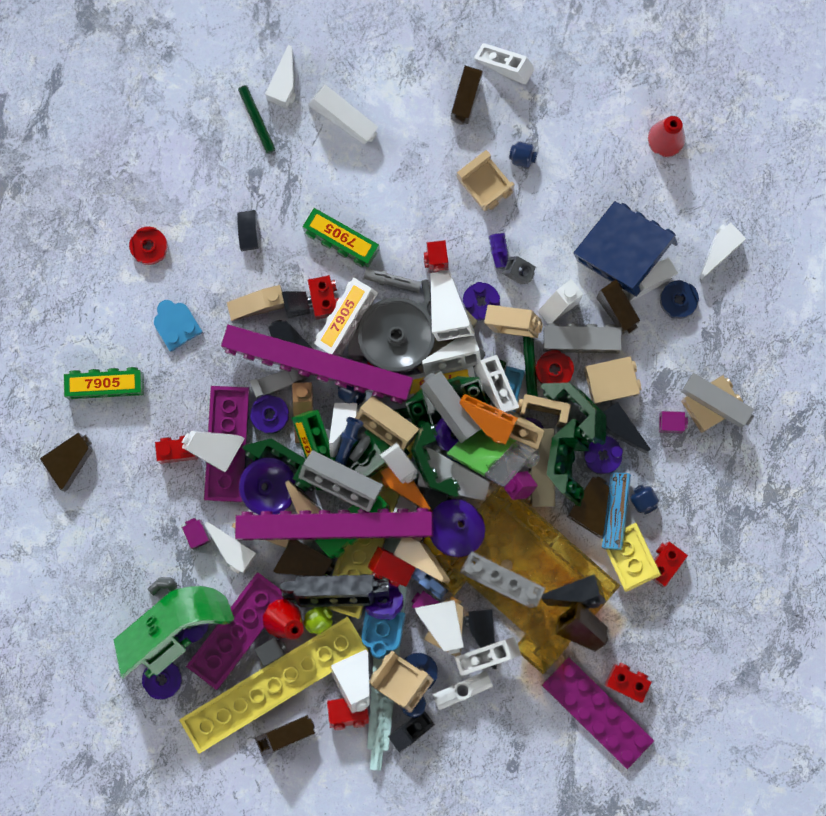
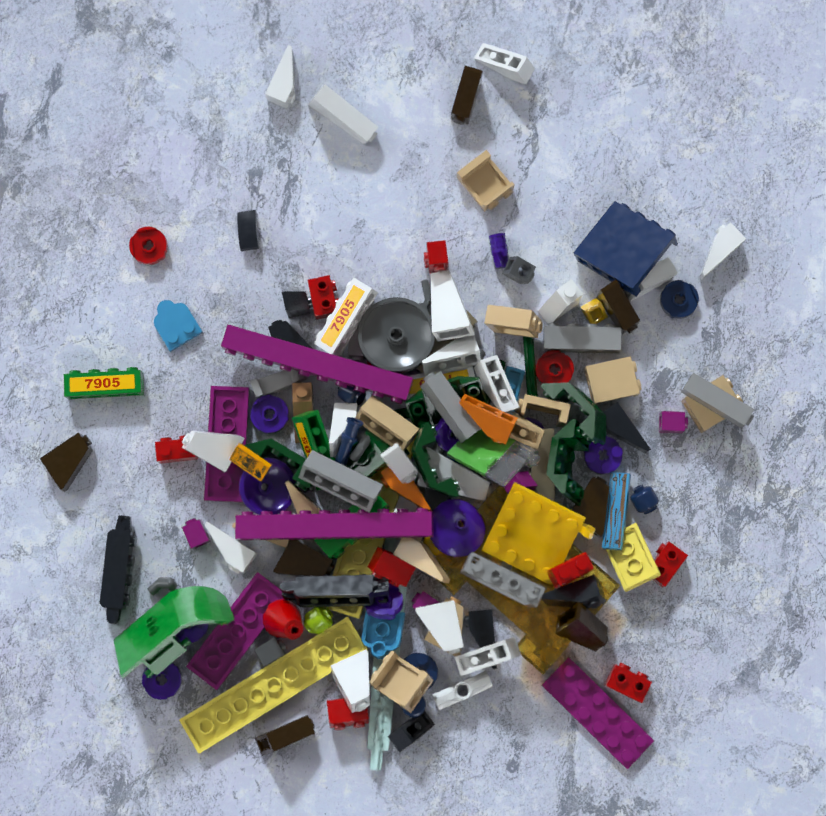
tan slope [227,285,285,321] -> none
dark green axle [238,85,275,154] -> none
brick [302,208,380,268] -> none
light grey pin [364,267,421,293] -> none
medium blue plate [412,568,448,600] -> none
dark purple plate [463,282,500,321] -> none
dark blue head [509,141,538,168] -> none
red cone [648,116,685,157] -> none
none -> black hinge [99,515,137,624]
none -> light orange tile [229,443,272,481]
none -> yellow plate [482,482,596,587]
none -> red brick [547,552,594,589]
none -> yellow slope [580,298,608,324]

